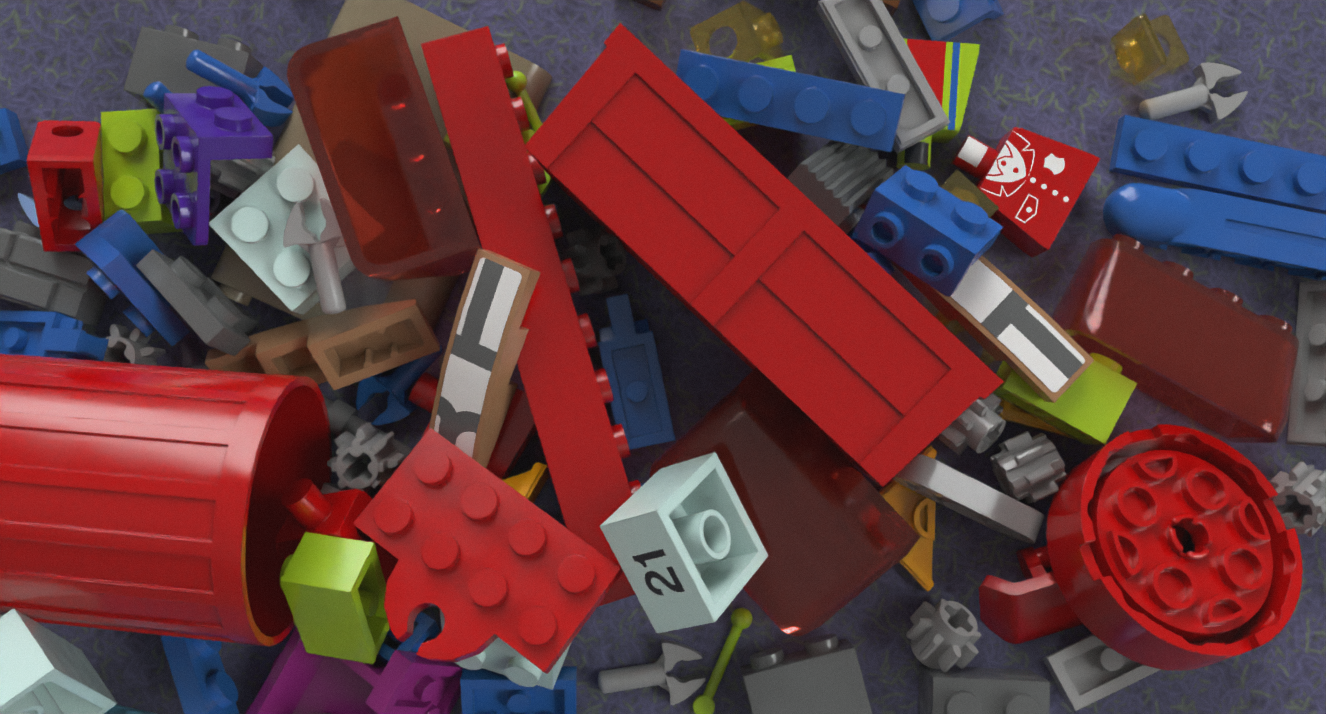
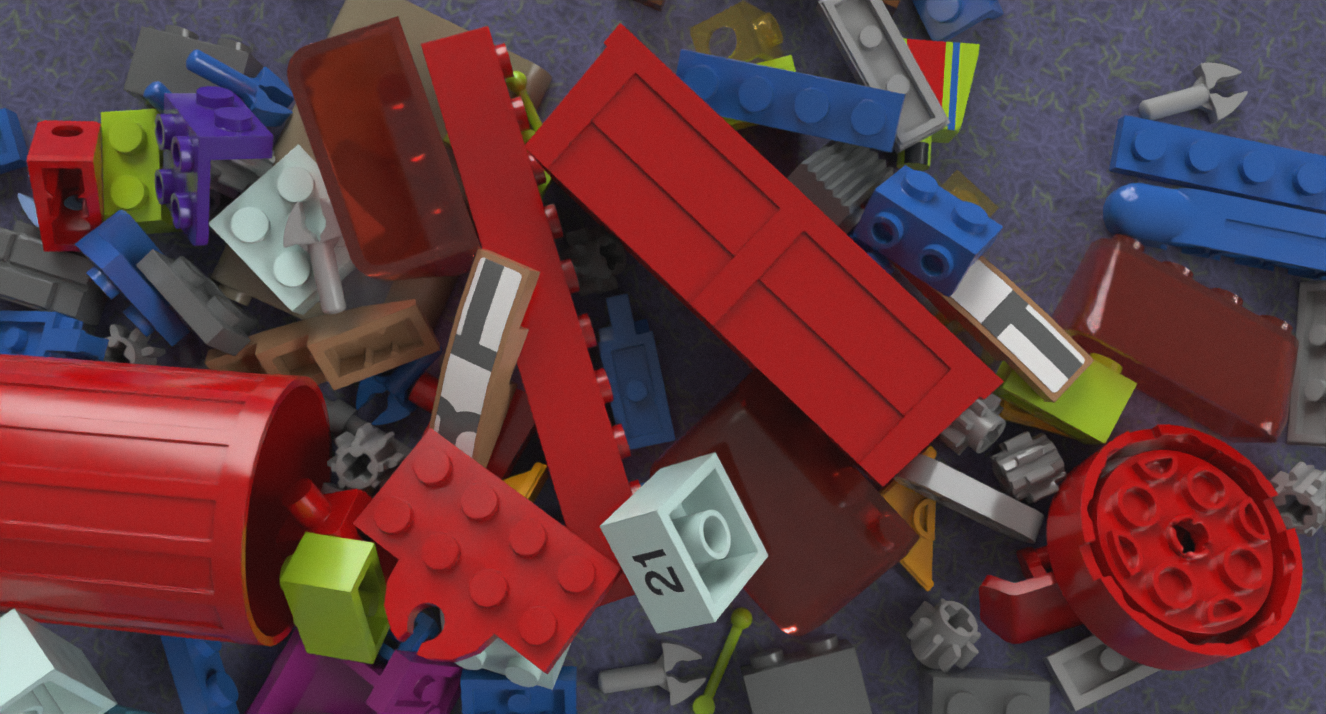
red torso [951,127,1100,258] -> none
clear yellow bracket [1111,13,1189,86] -> none

